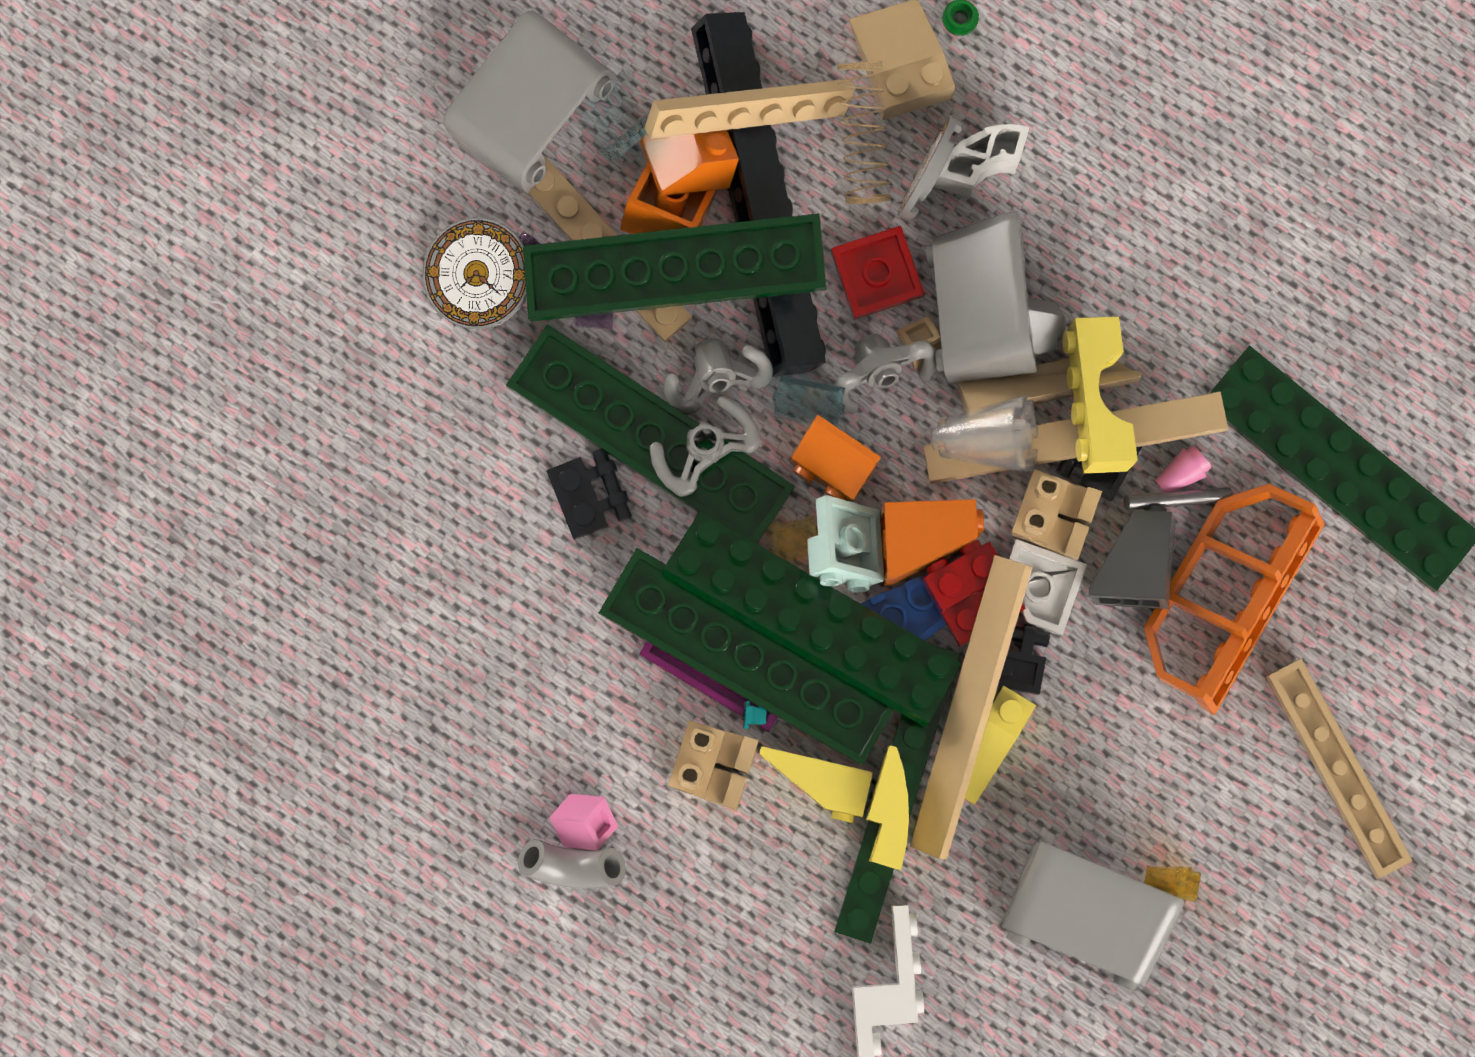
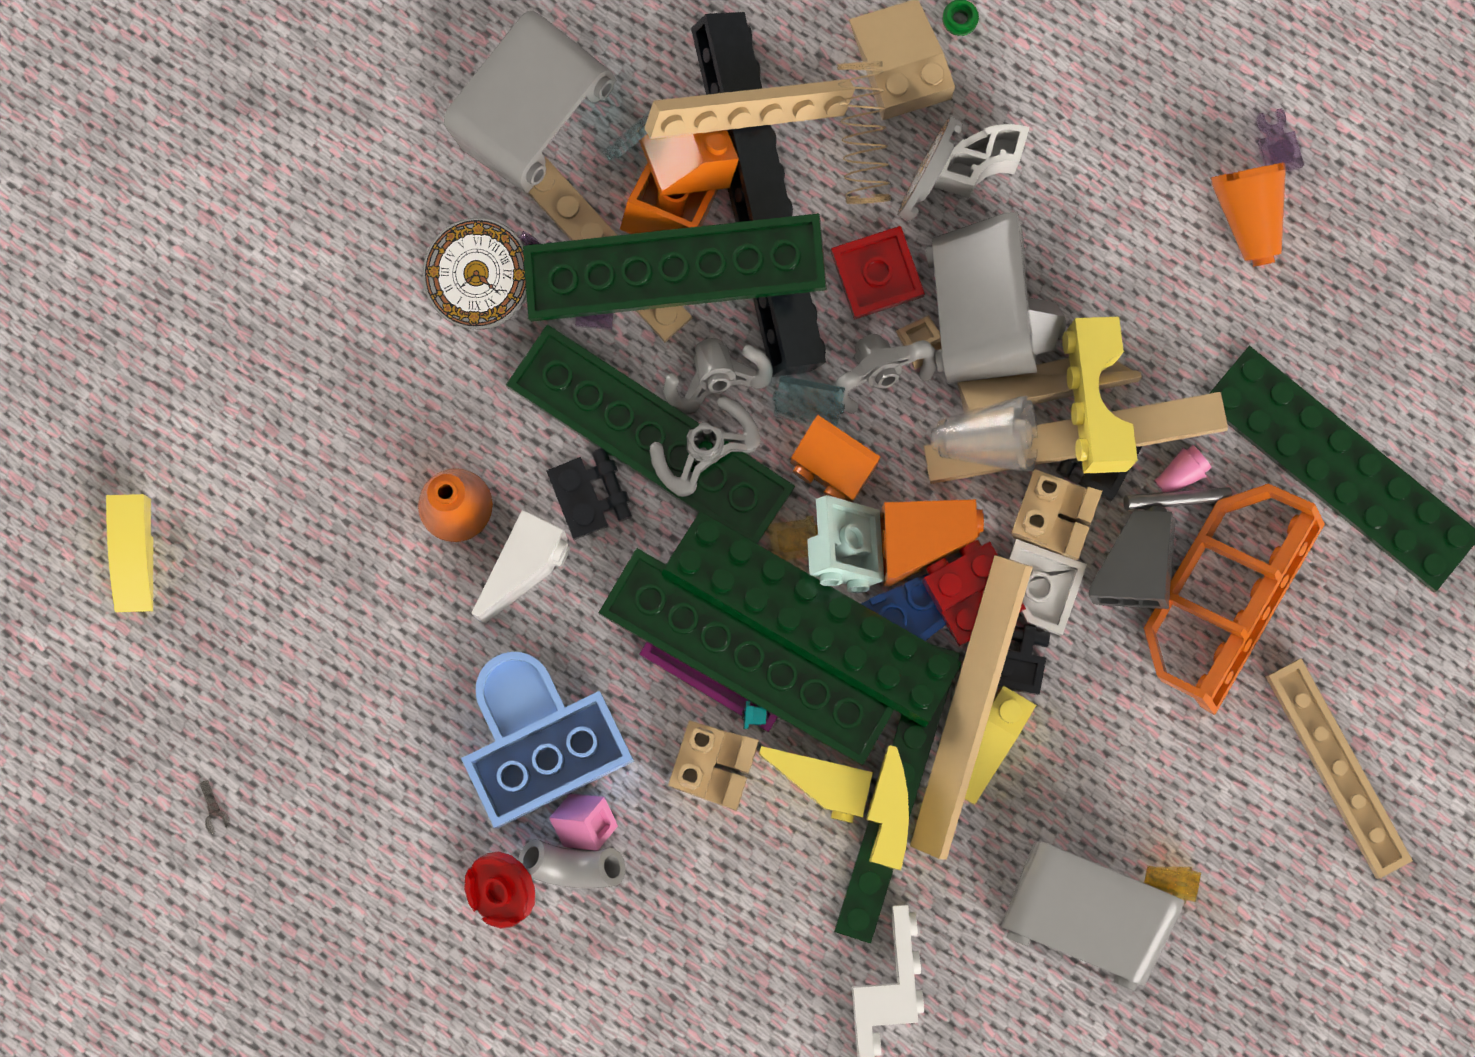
none -> light yellow slope [106,494,153,612]
none -> clear smoke hand [200,780,230,834]
none -> orange cone [418,468,493,542]
none -> light blue brick [461,652,635,828]
none -> red tile [464,851,535,929]
none -> white slope [471,510,571,623]
none -> orange cone [1210,162,1286,267]
none -> clear purple plate [1256,108,1304,172]

